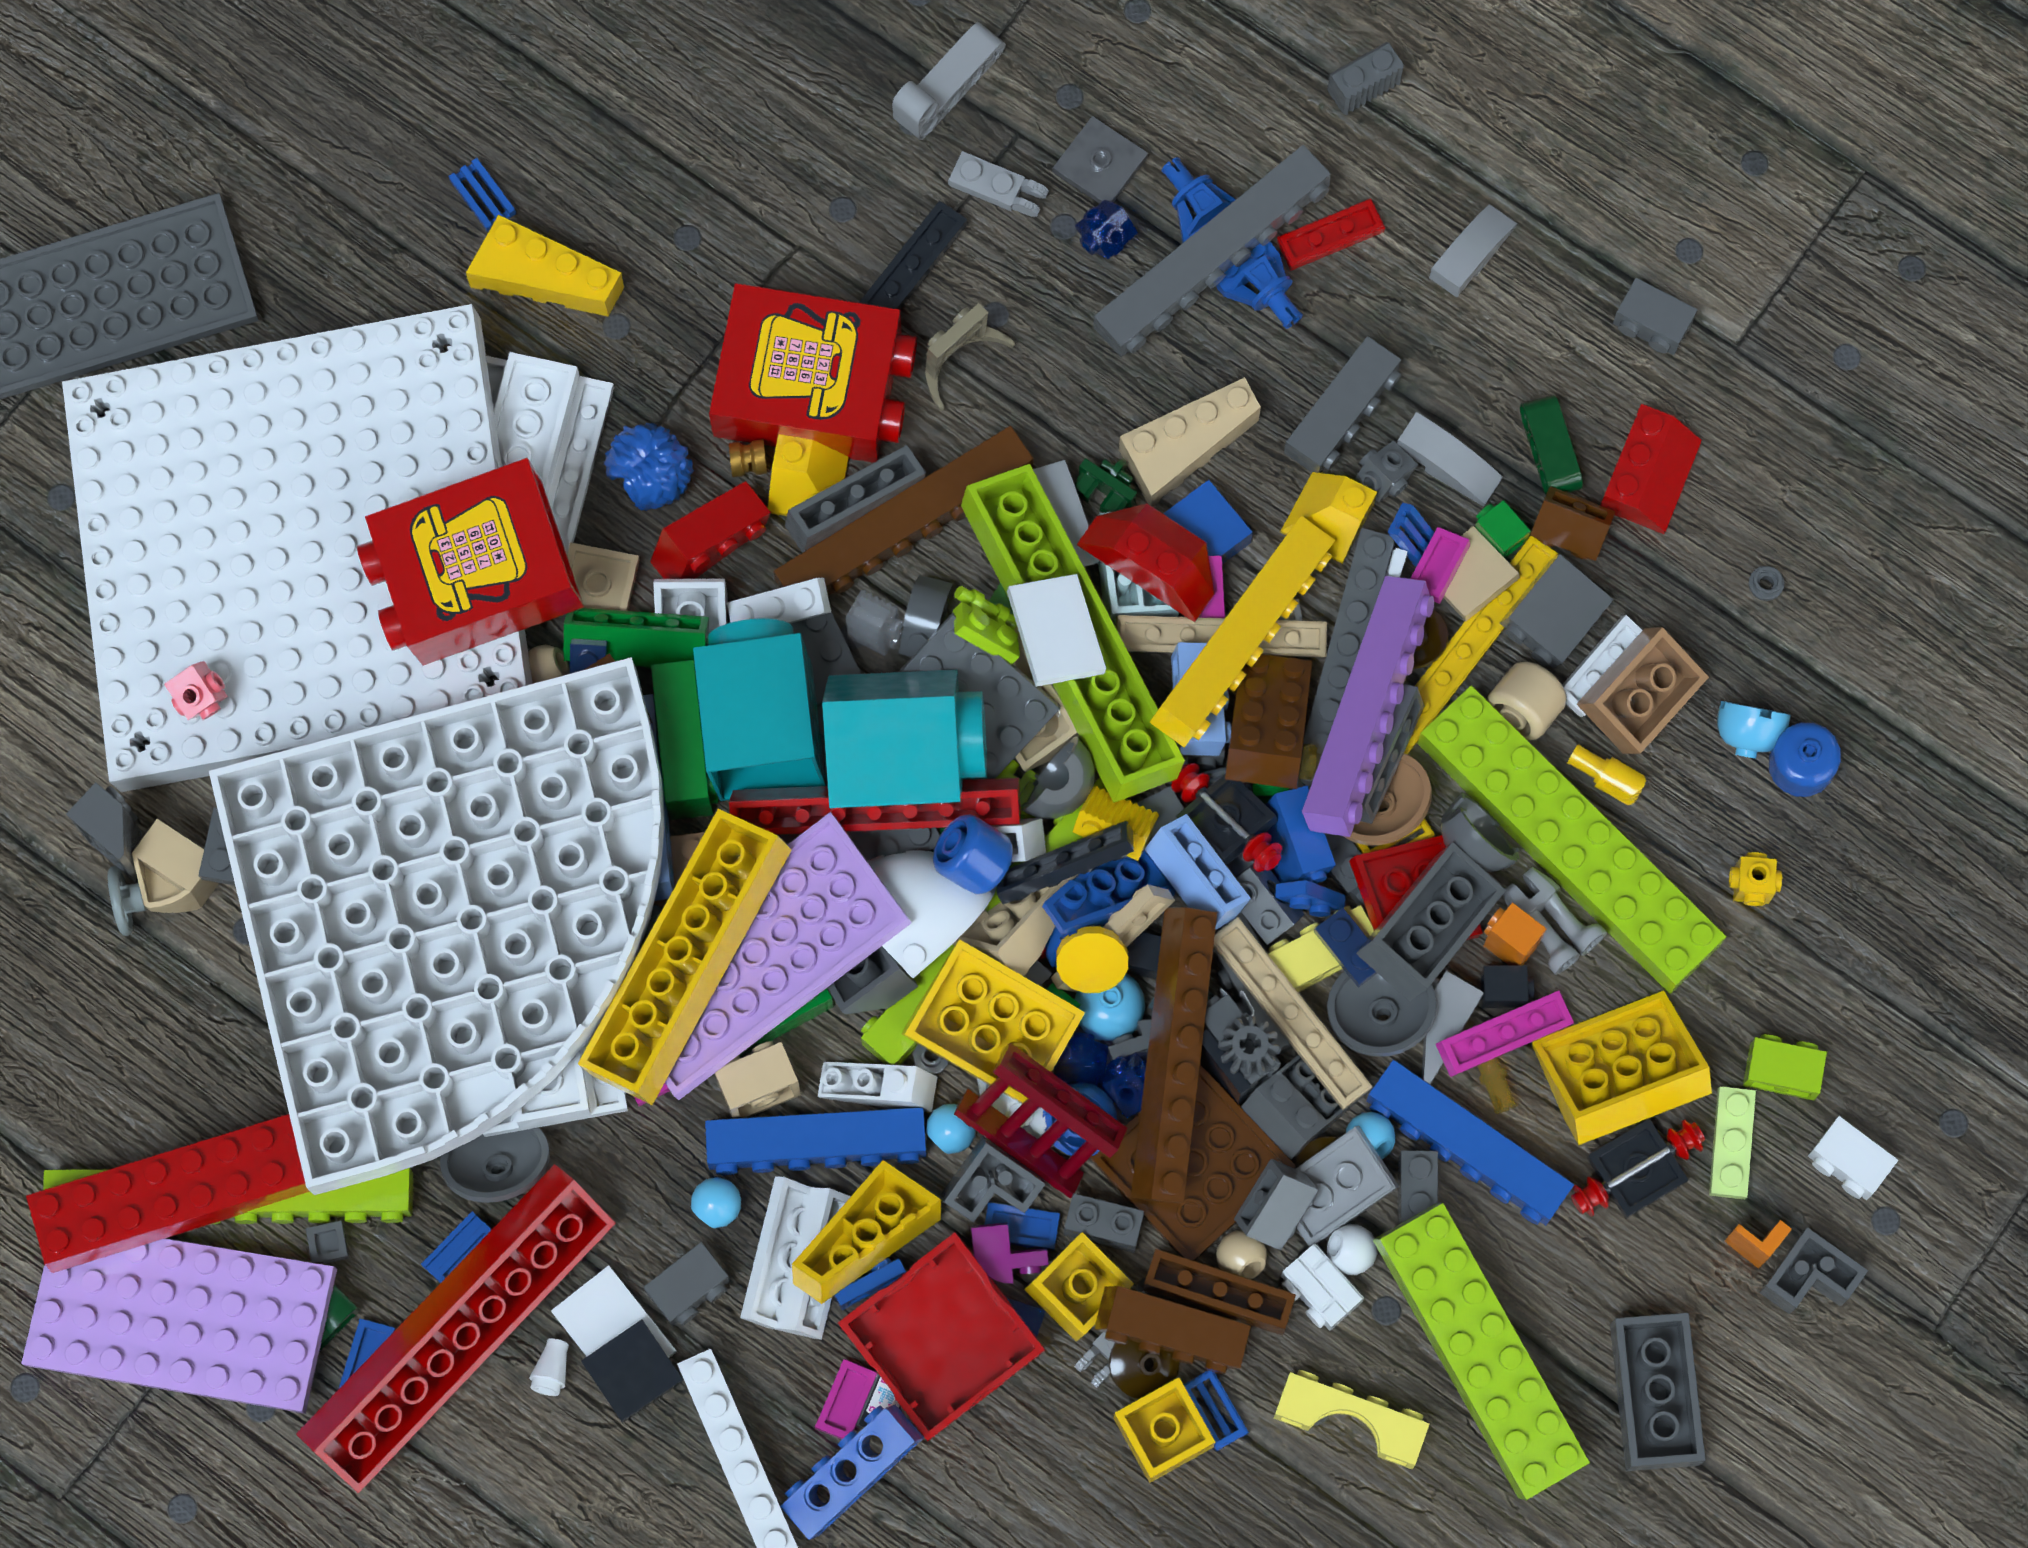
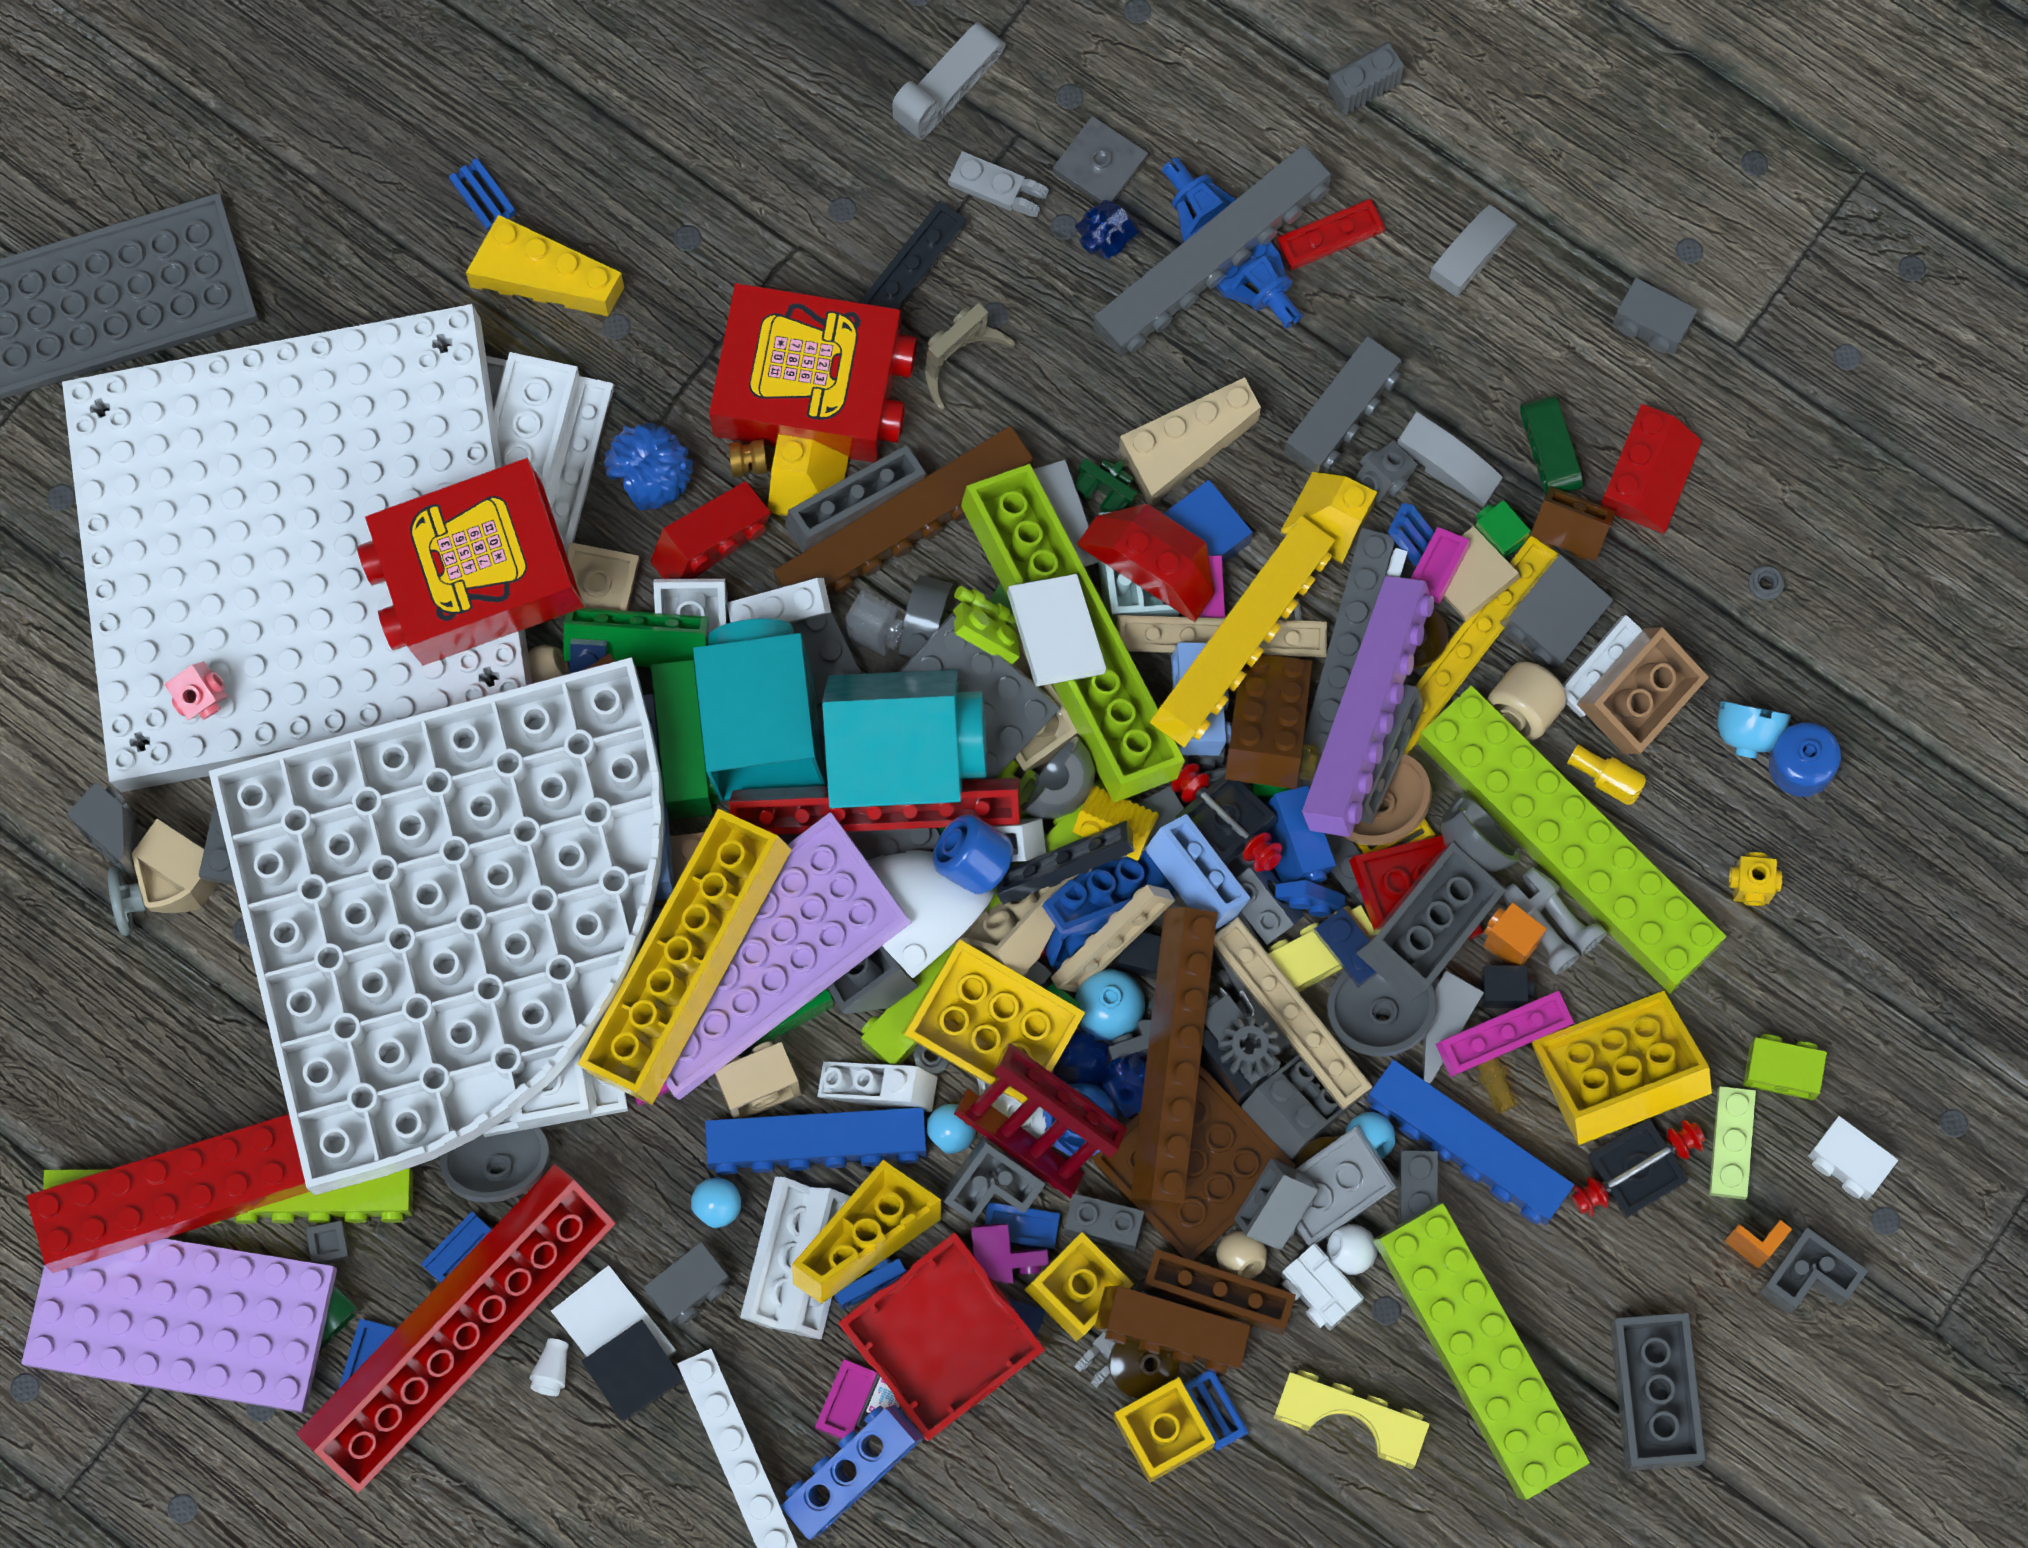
yellow tile [1056,926,1128,993] -> none

